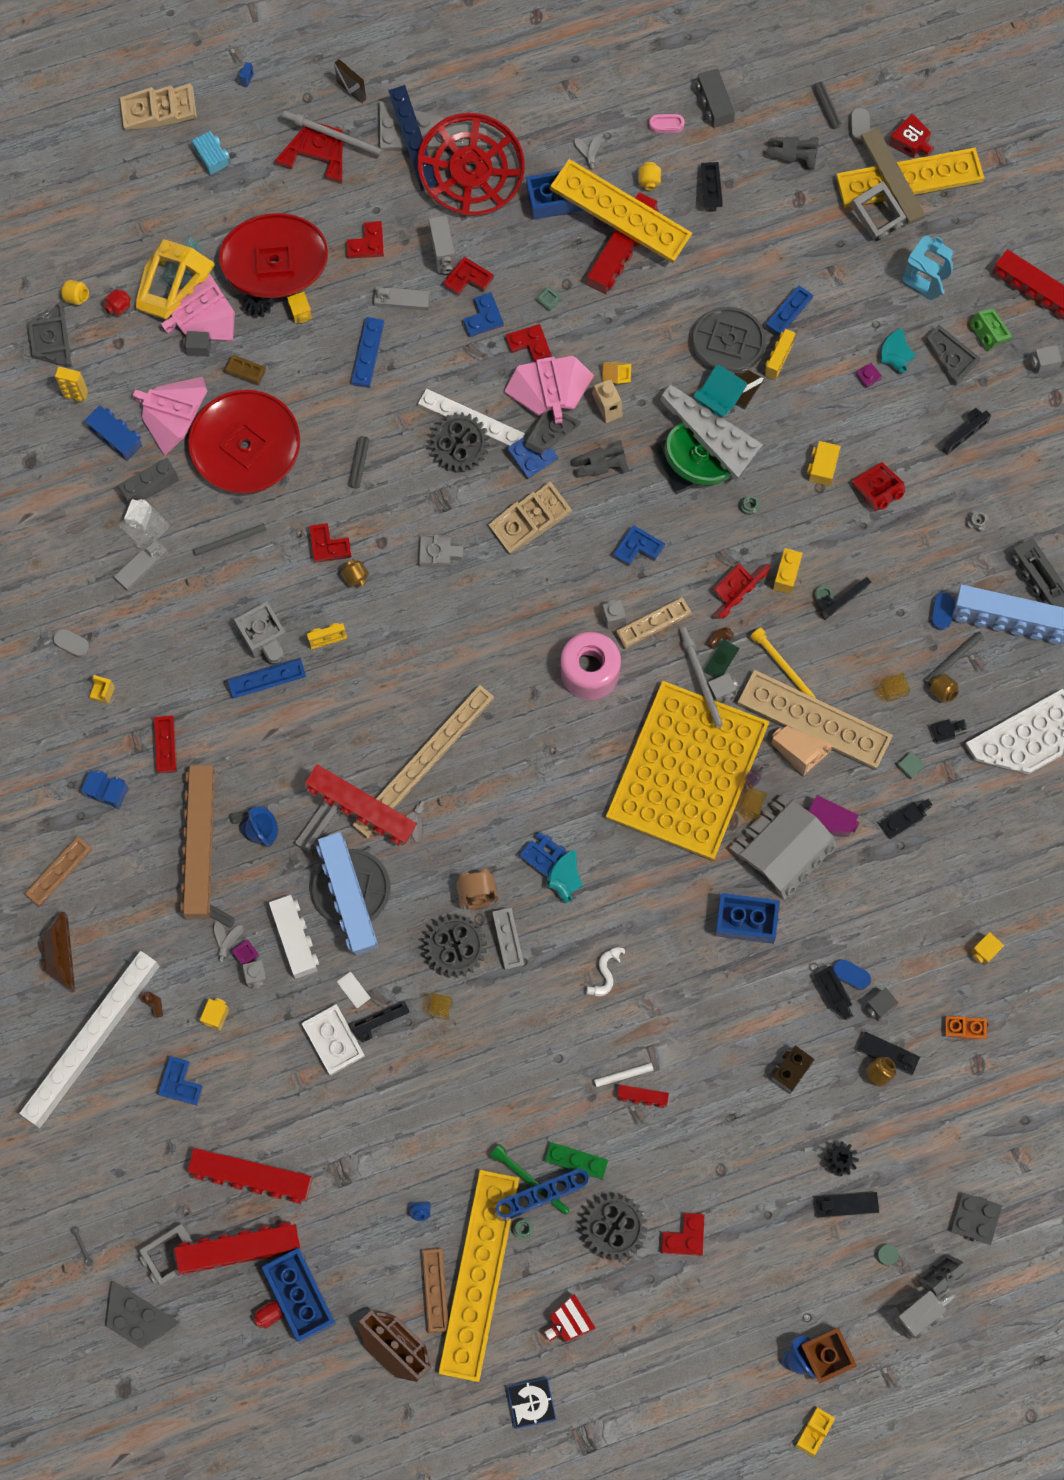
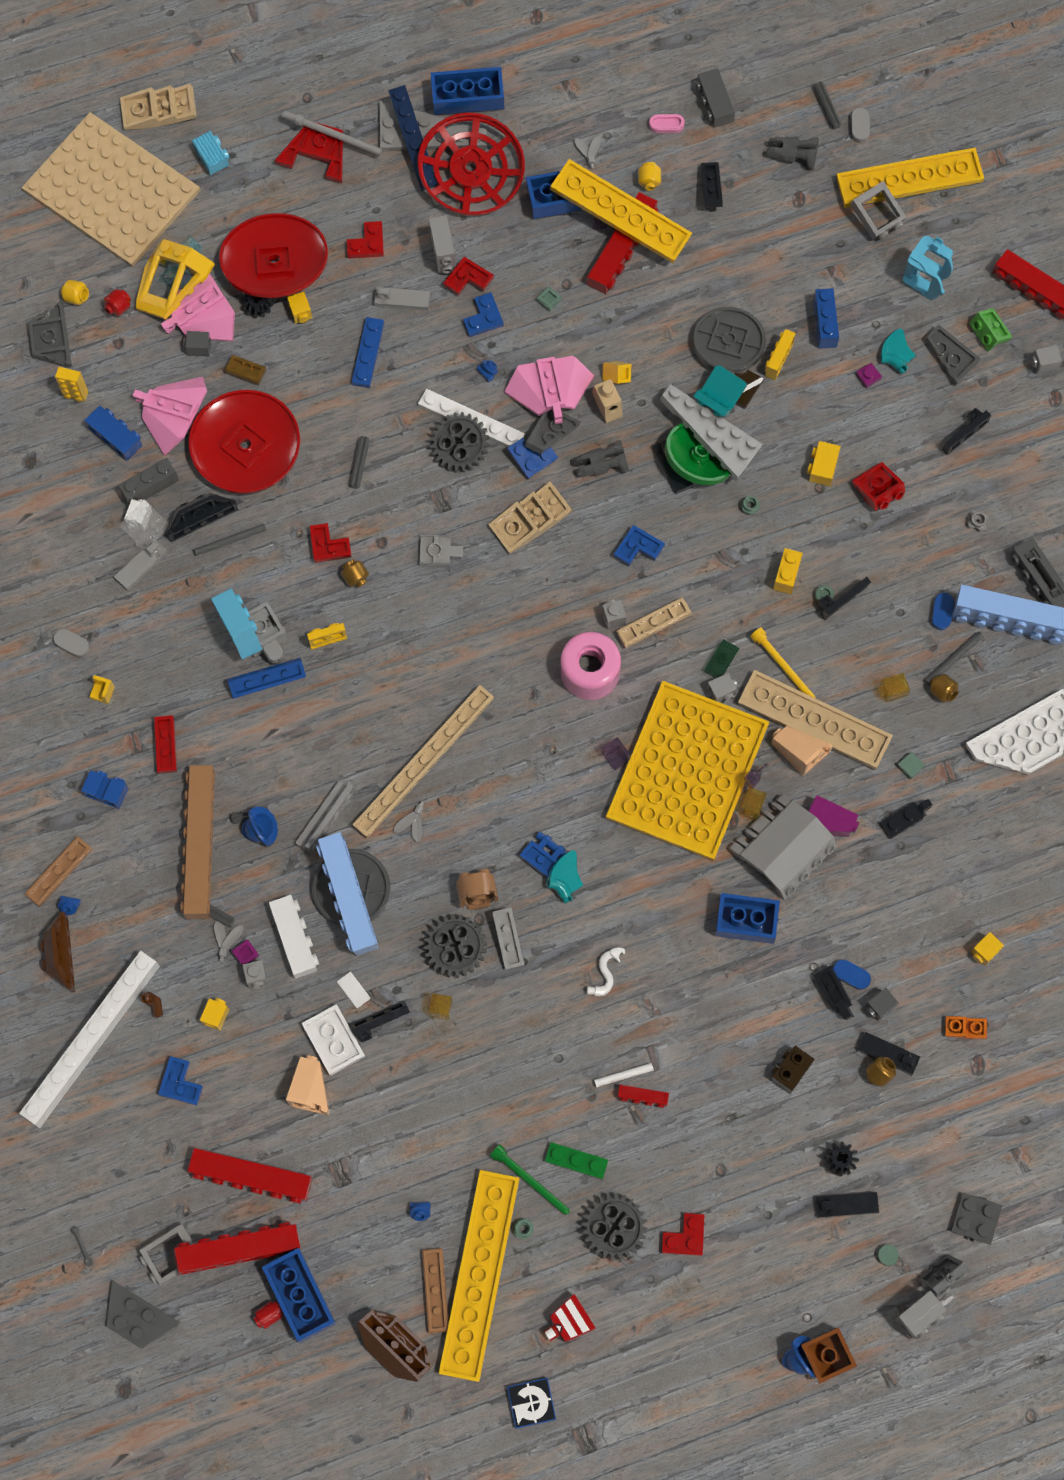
blue tile [239,62,254,87] -> none
red brick [303,764,417,846] -> none
dark brown tile [334,59,366,103] -> none
blue beam [494,1169,589,1221] -> none
red plate [506,324,552,363] -> none
light grey bar [679,627,723,728] -> none
reddish brown arm [706,627,734,649] -> none
red bracket [712,563,771,619] -> none
blue plate [766,285,813,337] -> none
yellow slope [795,1407,835,1458] -> none
dark tan tile [861,128,925,225] -> none
red torso [889,114,934,158] -> none
black plate [931,719,967,744] -> none
none -> tan plate [22,112,201,267]
none -> blue plate [58,896,81,915]
none -> black wedge [167,493,238,542]
none -> medium azure wedge [211,588,263,660]
none -> light nougat slope [286,1055,329,1116]
none -> blue brick [431,67,505,115]
none -> blue plate [477,360,498,382]
none -> clear purple panel [601,737,631,770]
none -> blue brick [813,288,839,349]

